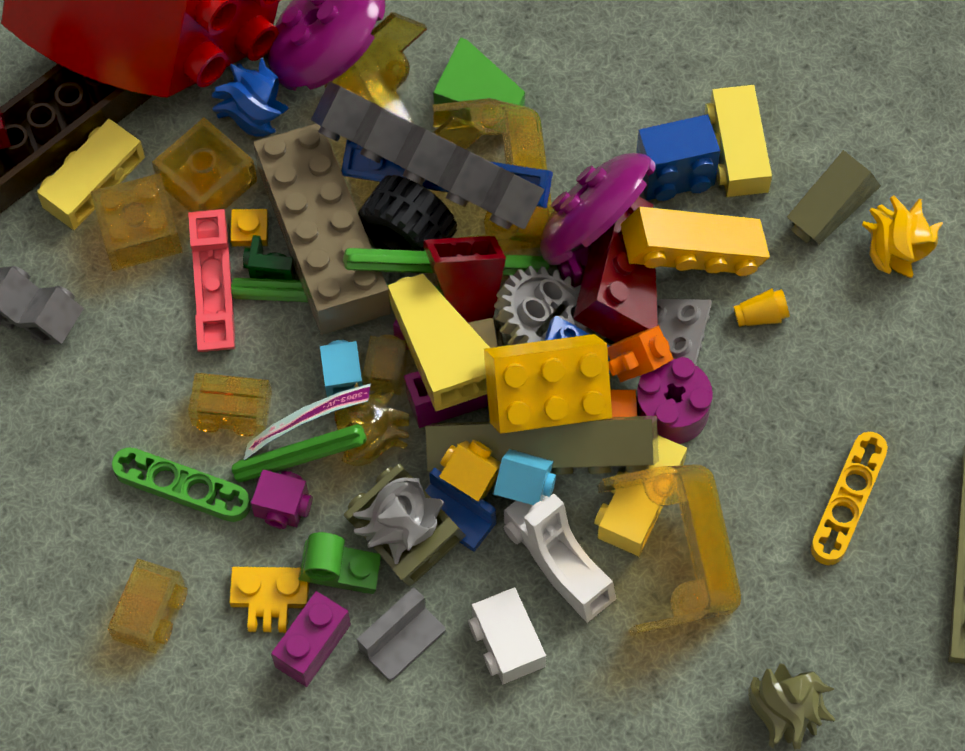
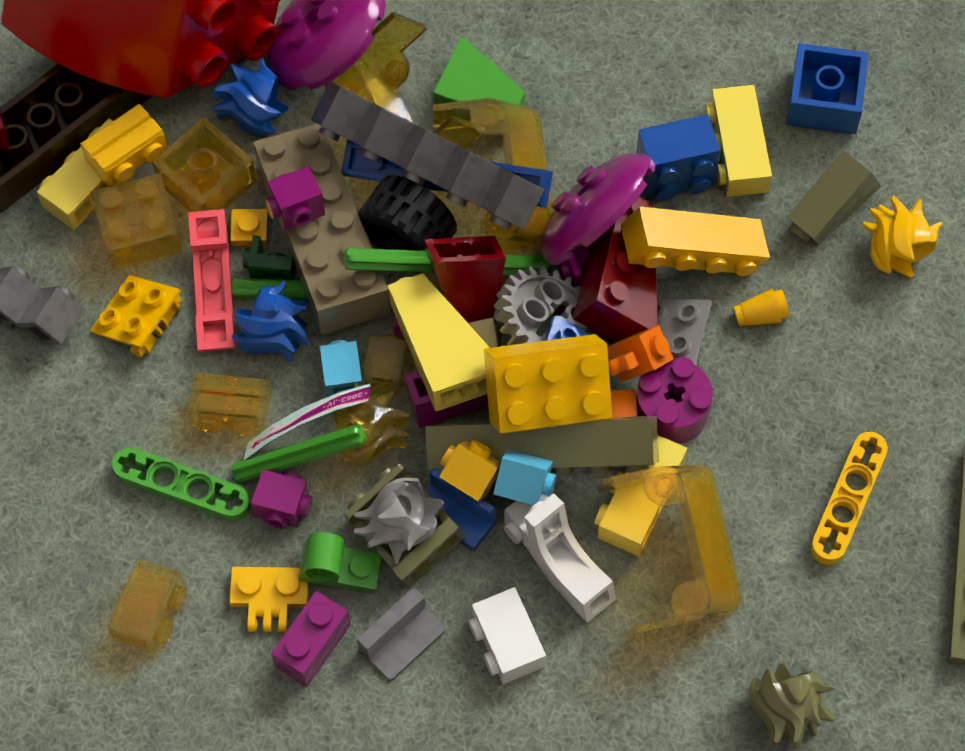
none -> yellow brick [80,104,168,187]
none -> yellow hinge [89,275,182,358]
none -> blue hair [232,281,310,362]
none -> magenta brick [265,167,325,230]
none -> blue brick [786,43,869,134]

